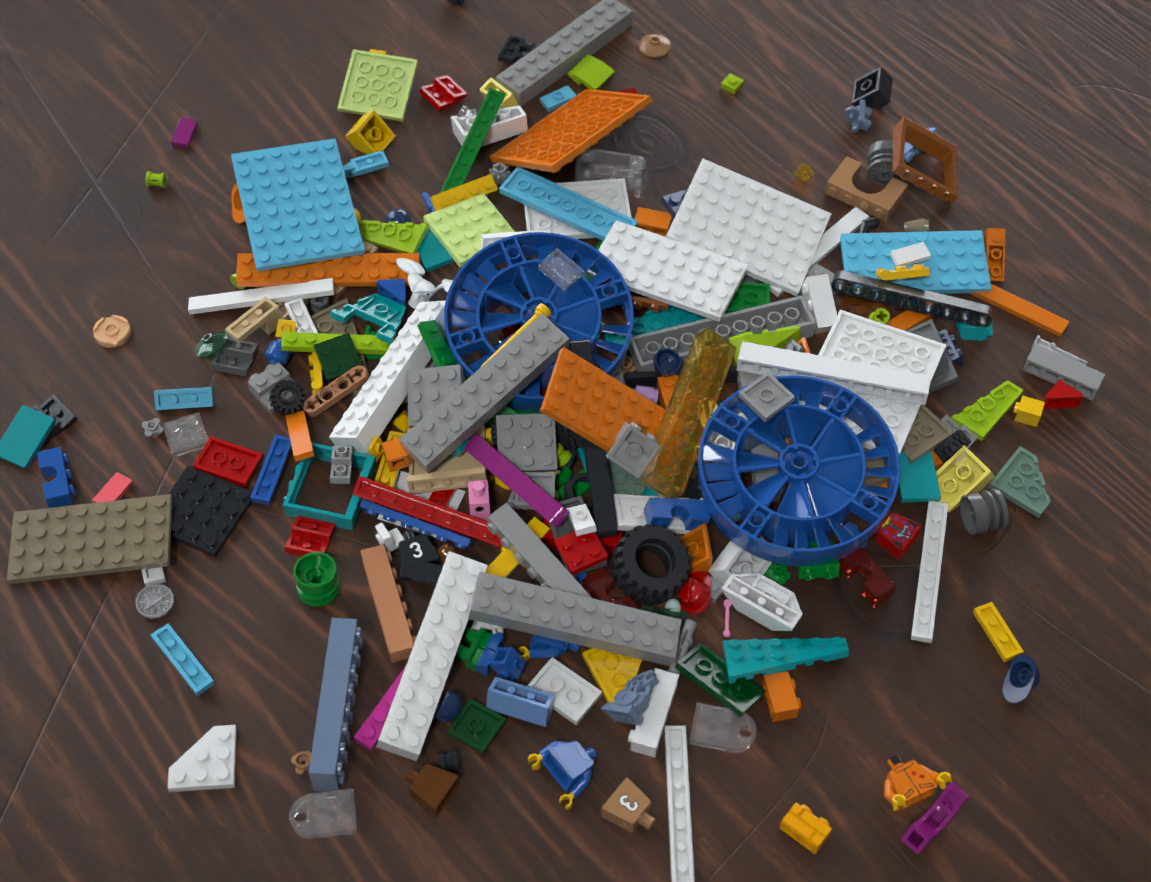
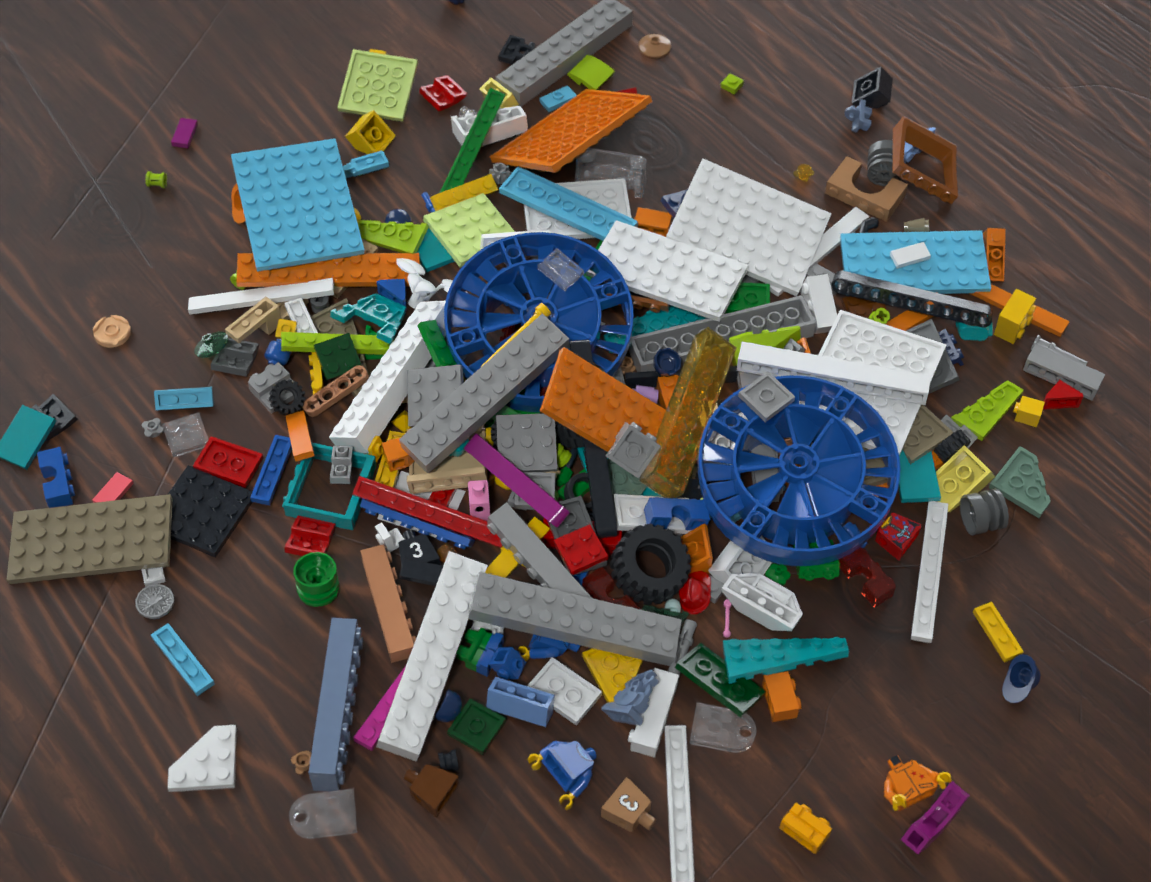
white plate [566,504,596,536] -> none
yellow plate [876,264,930,280] -> none
none -> yellow brick [994,289,1037,344]

